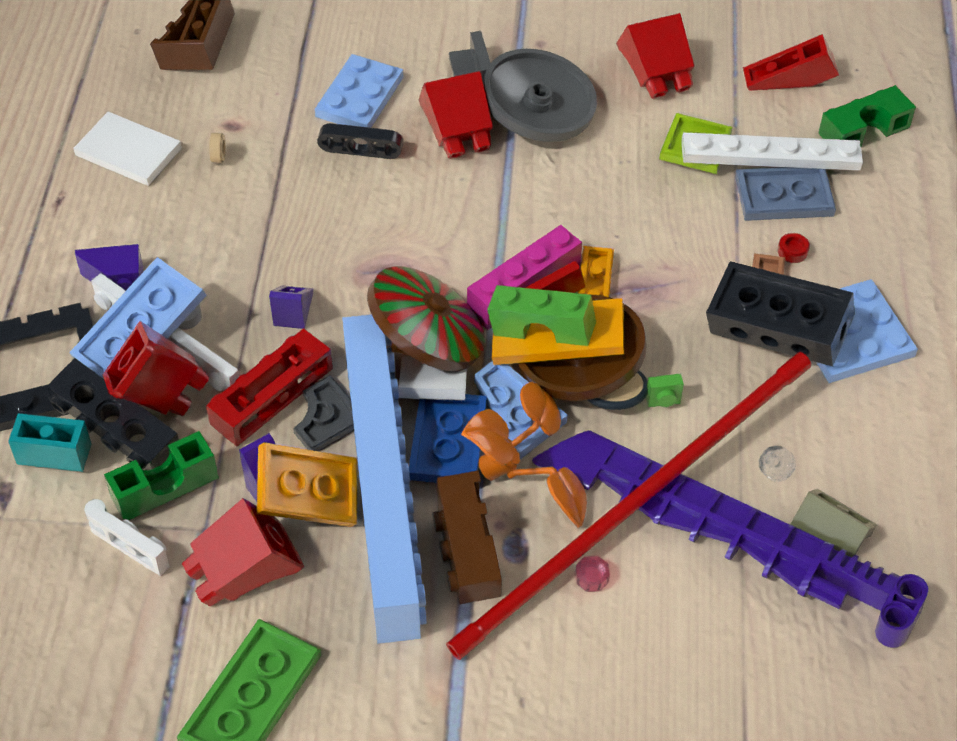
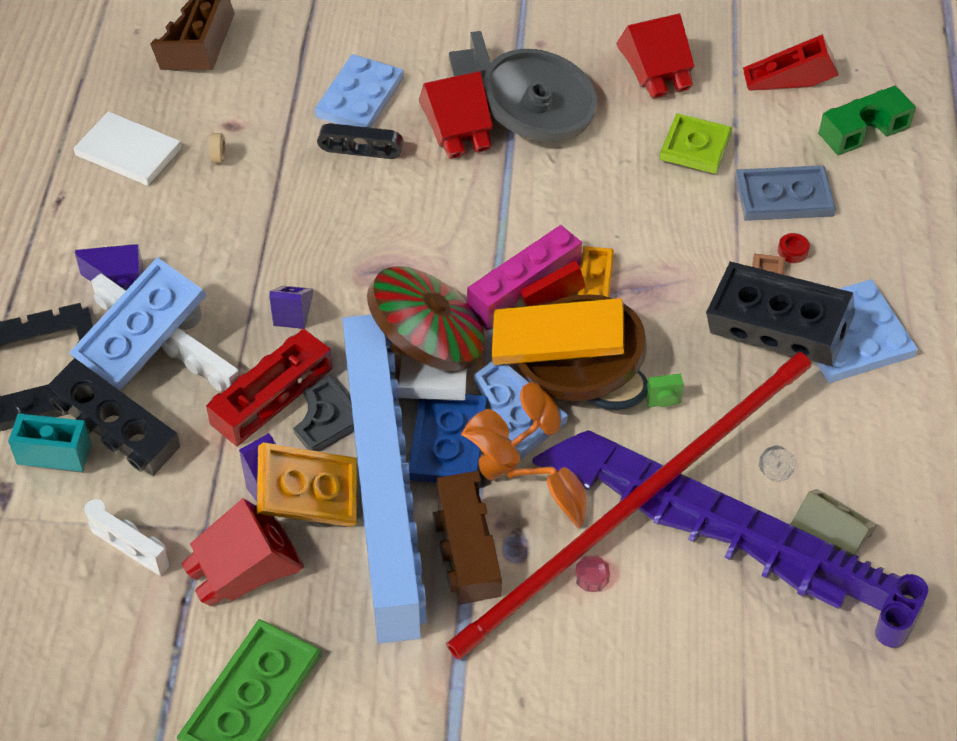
red hips [102,321,209,416] -> none
green arch [104,431,219,520] -> none
bright green arch [487,285,596,346] -> none
white plate [681,132,863,170] -> none

